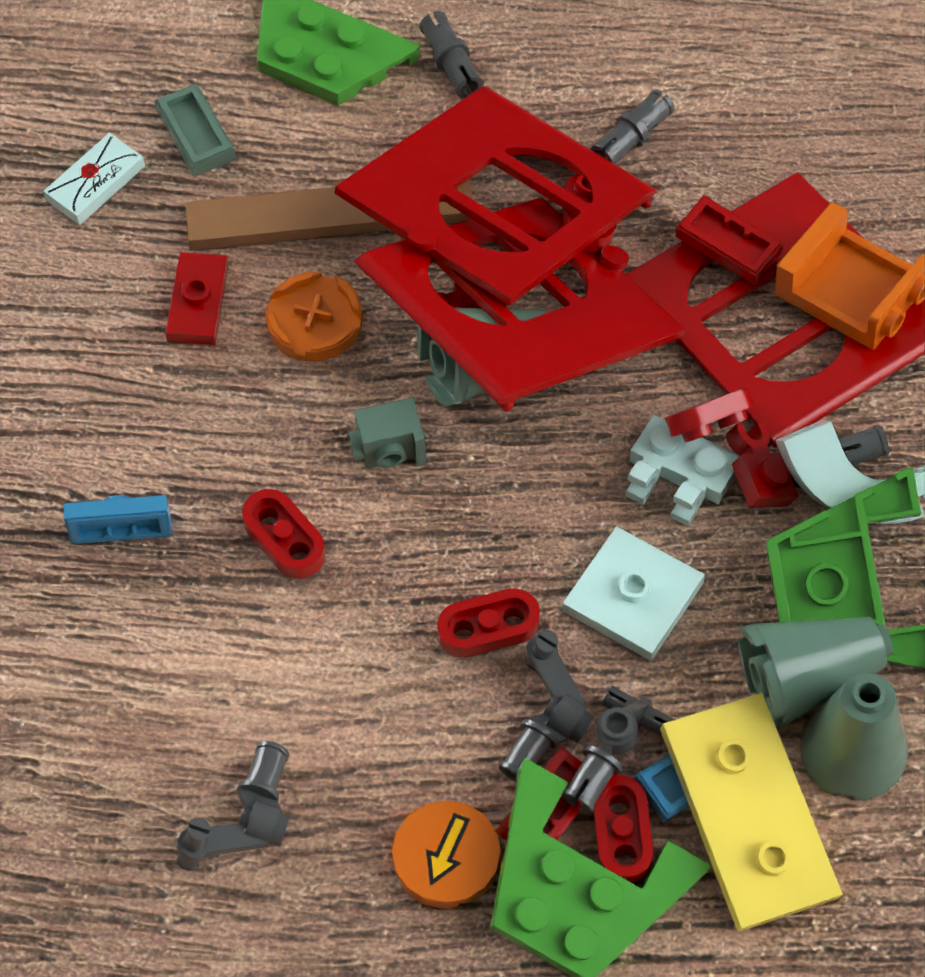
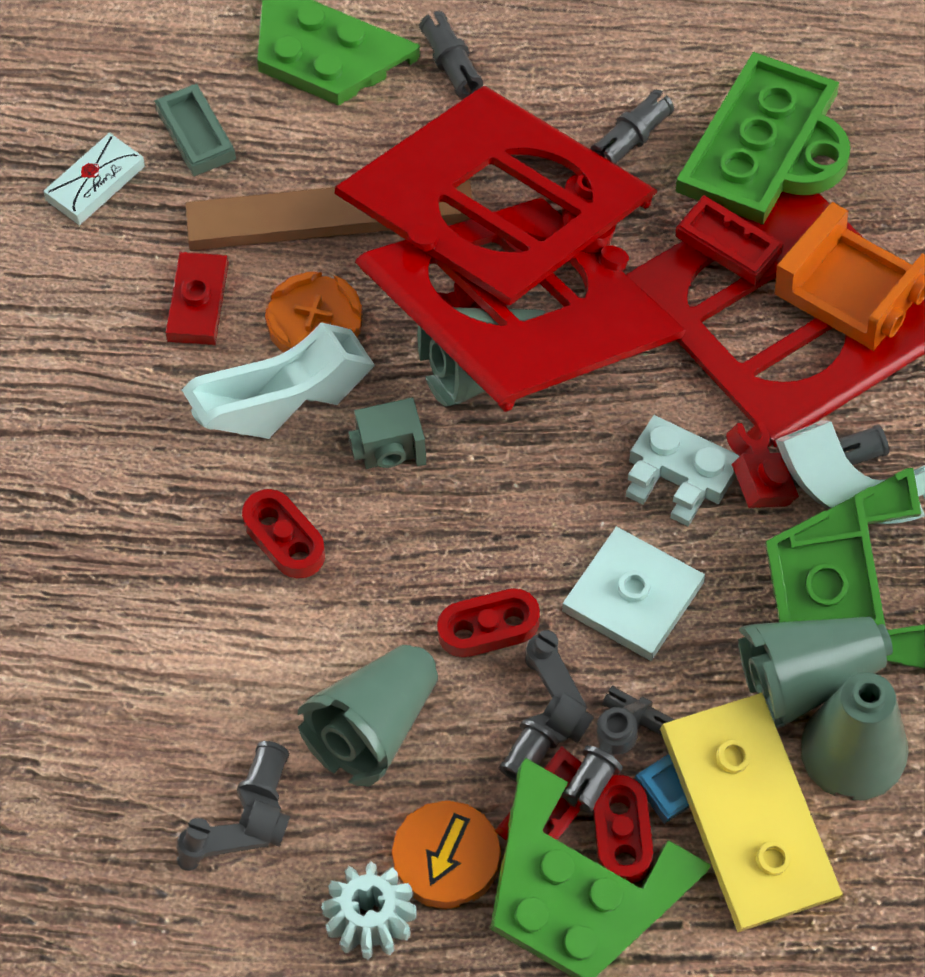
dark azure plate [64,495,173,544] -> none
red plate [664,387,754,443] -> none
none -> light aqua arch [182,322,375,439]
none -> sand green cone [297,645,438,786]
none -> light aqua gear [322,861,417,960]
none -> bright green plate [675,52,850,225]

